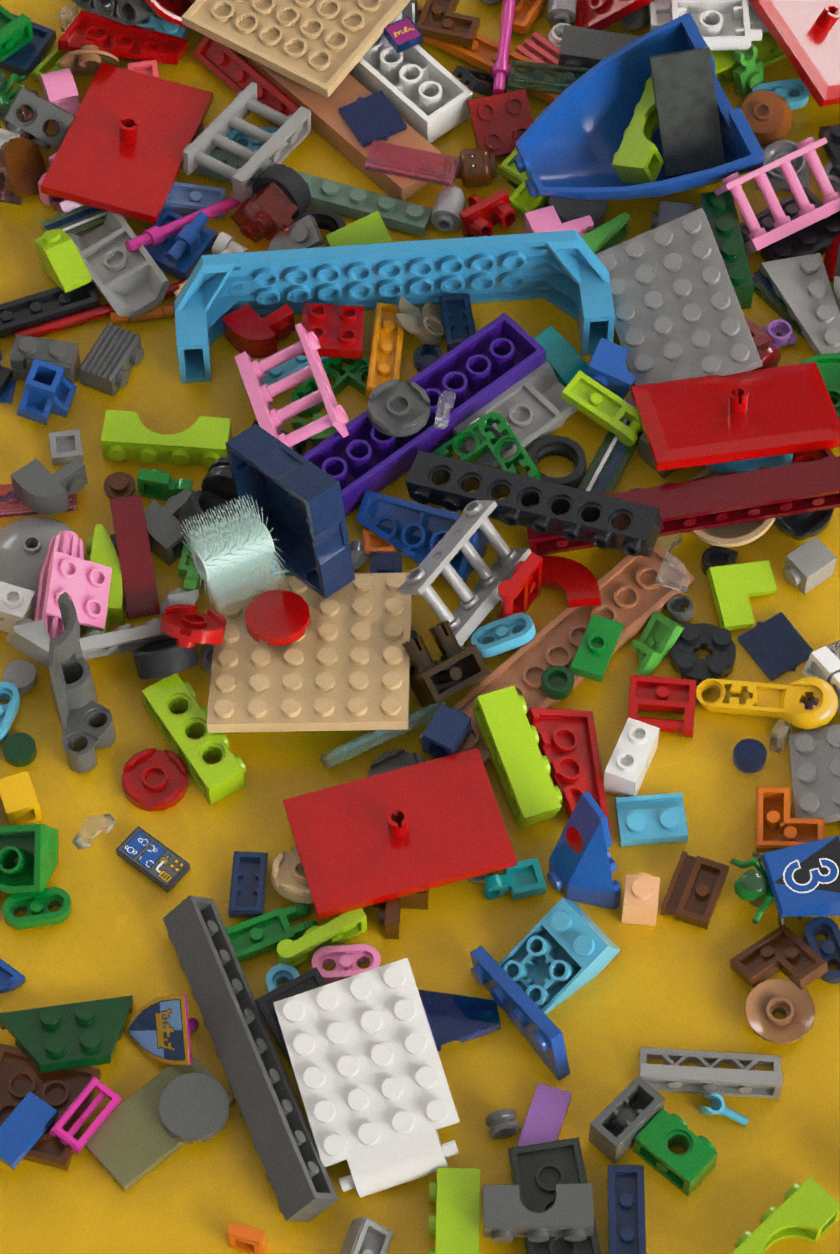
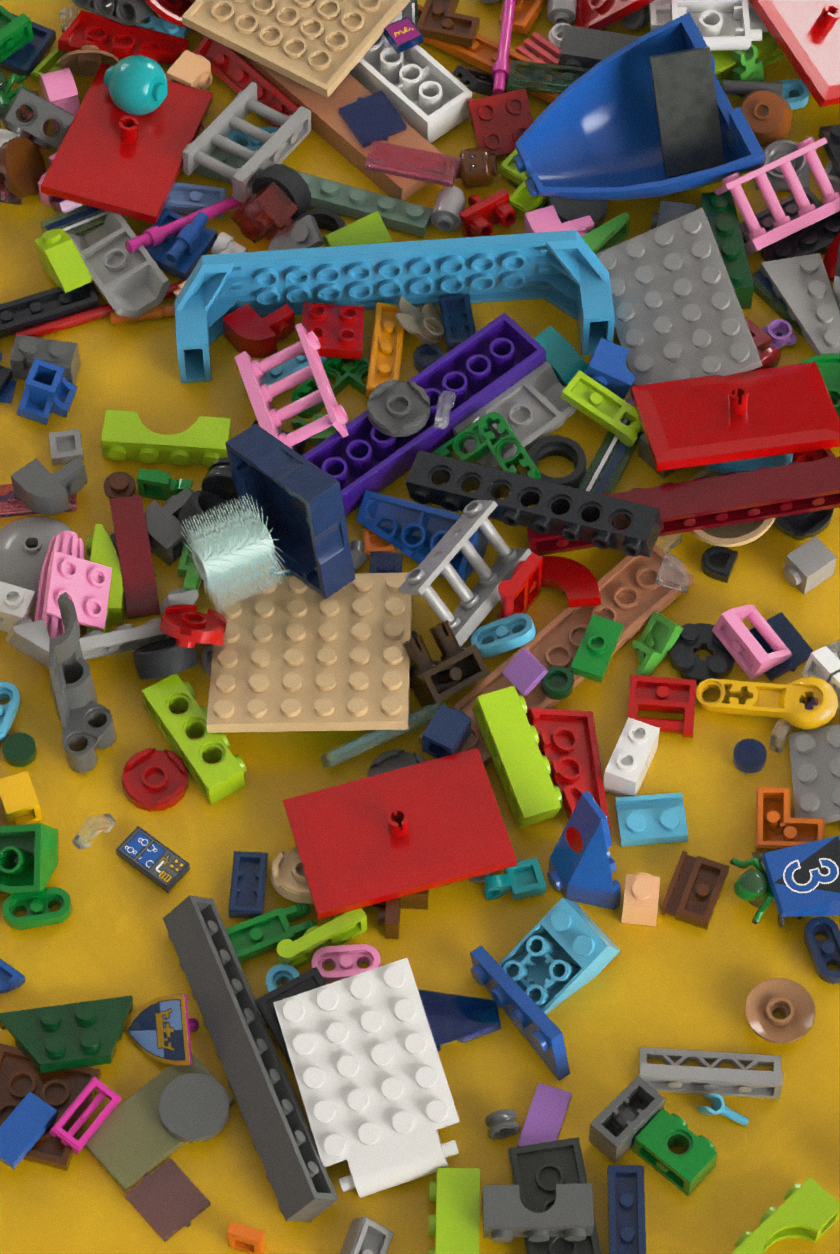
light grey tile [3,660,37,694] -> none
dark grey brick [78,323,144,396] -> none
red tile [245,590,311,646] -> none
lime arch [612,76,664,184] -> none
dark grey hinge [667,595,694,623] -> none
lime tile [706,560,777,630] -> none
reddish brown plate [729,924,828,989] -> none
none -> teal brick [104,55,168,115]
none -> piece [125,1158,211,1242]
none -> light nougat brick [166,50,213,91]
none -> medium lavender tile [502,648,549,696]
none -> bright pink tile [712,604,793,680]
none -> dark grey piece [723,80,783,96]

